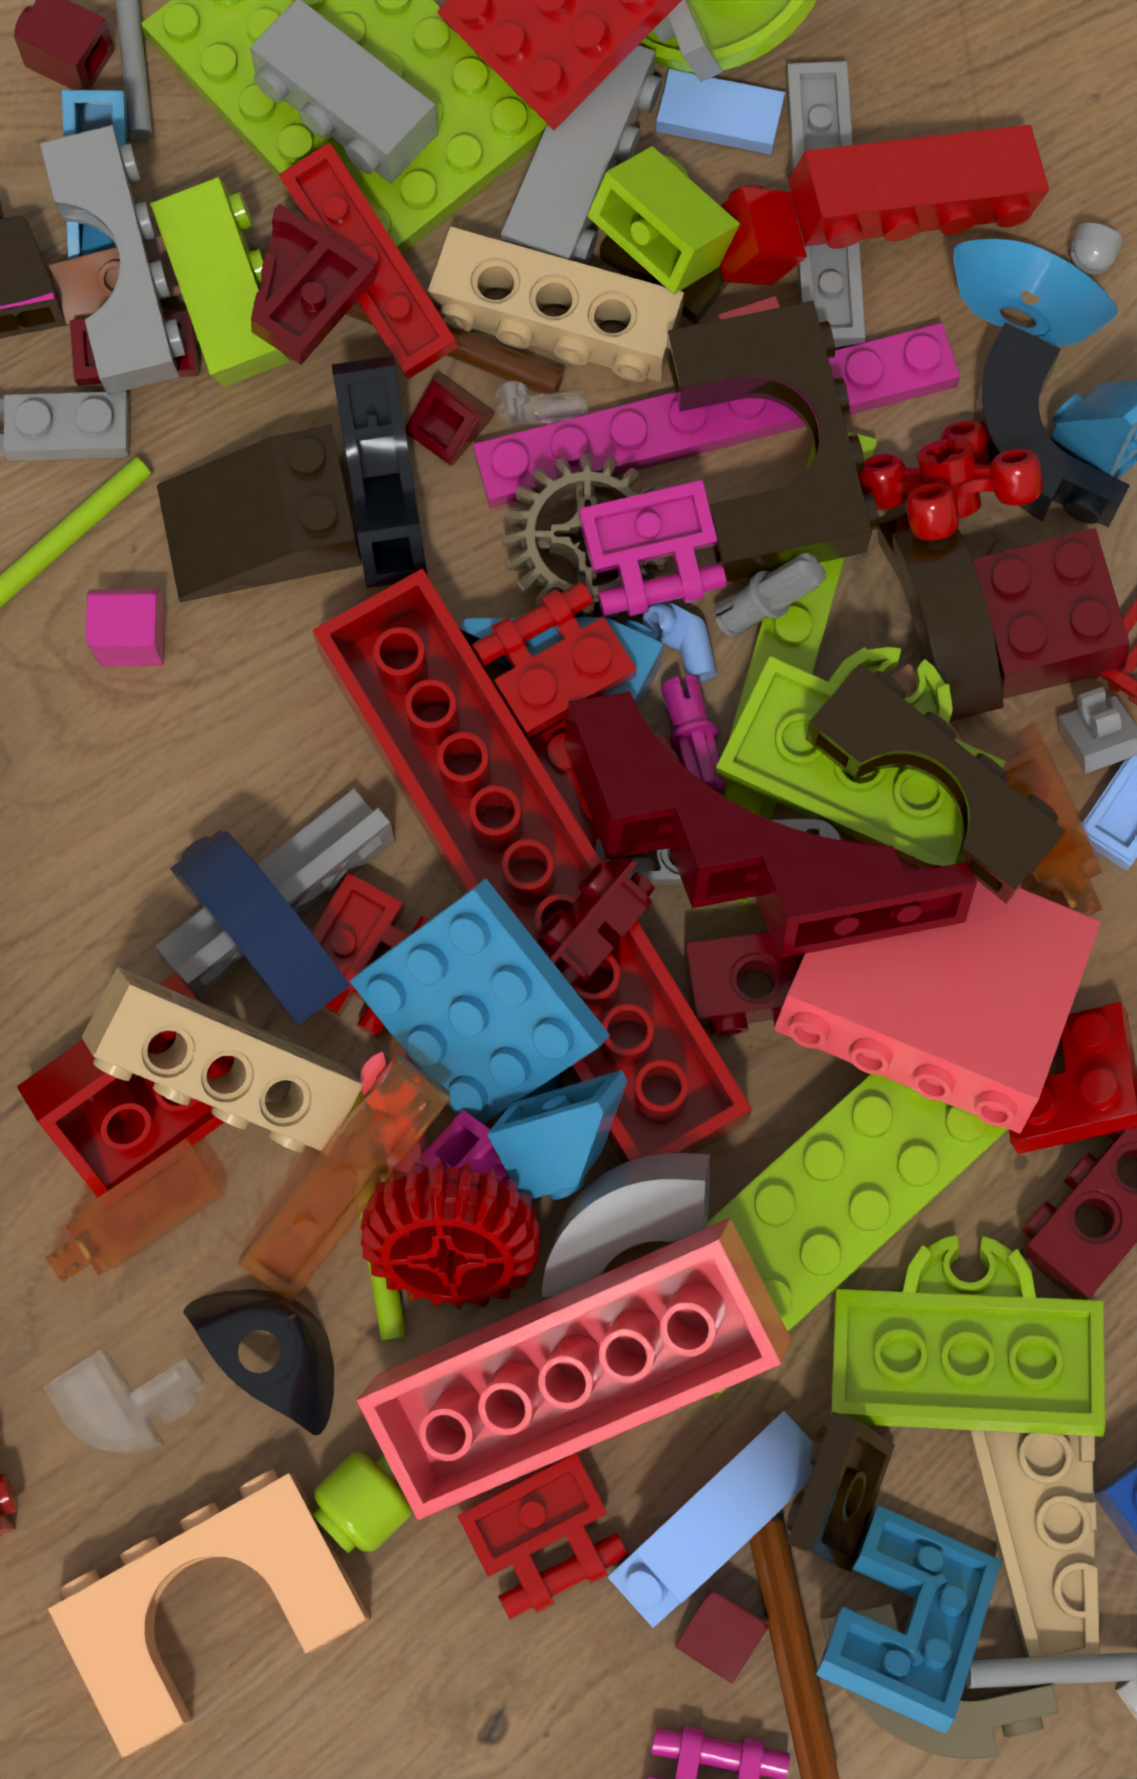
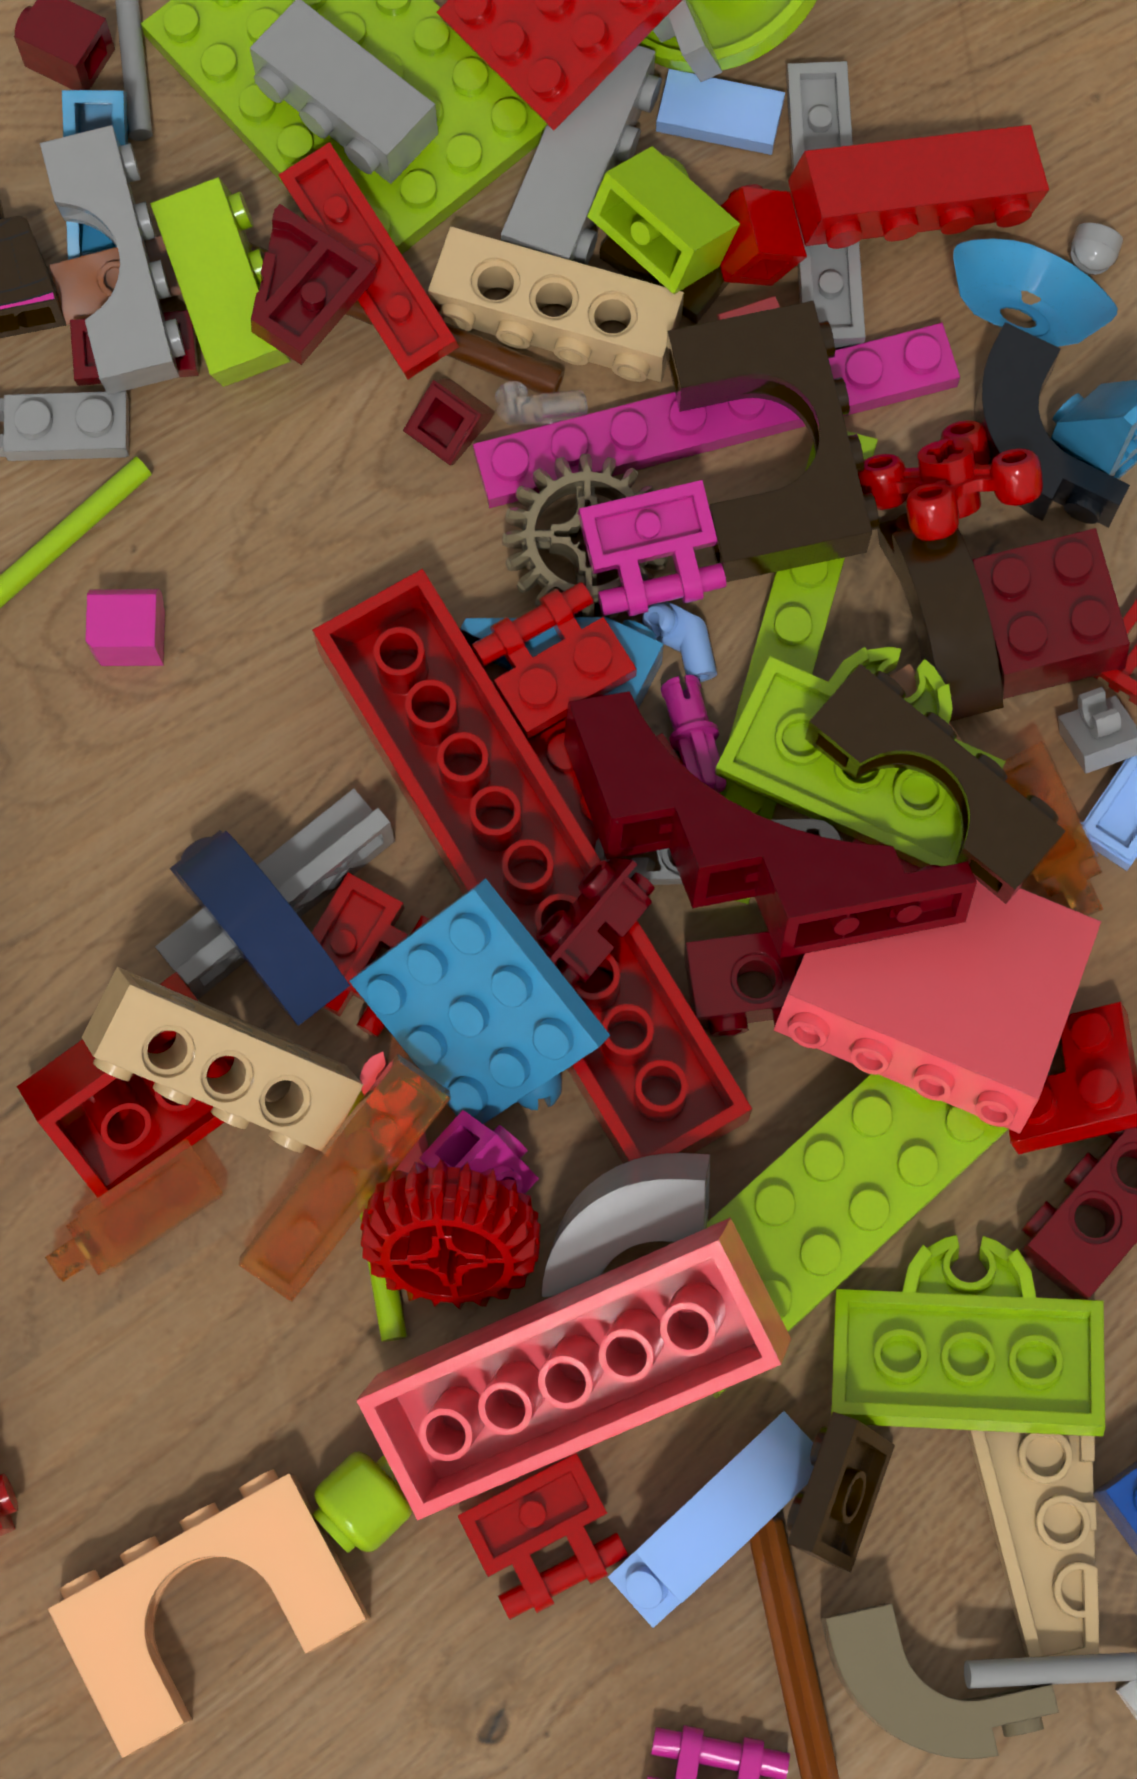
clear brick [43,1350,208,1455] -> none
dark brown slope [157,425,361,602] -> none
black piece [183,1289,334,1435] -> none
black arch [332,355,428,588] -> none
dark azure slope [487,1070,628,1200] -> none
dark red slope [675,1588,769,1684] -> none
light grey axle [714,553,826,637] -> none
dark azure plate [816,1505,1002,1734] -> none

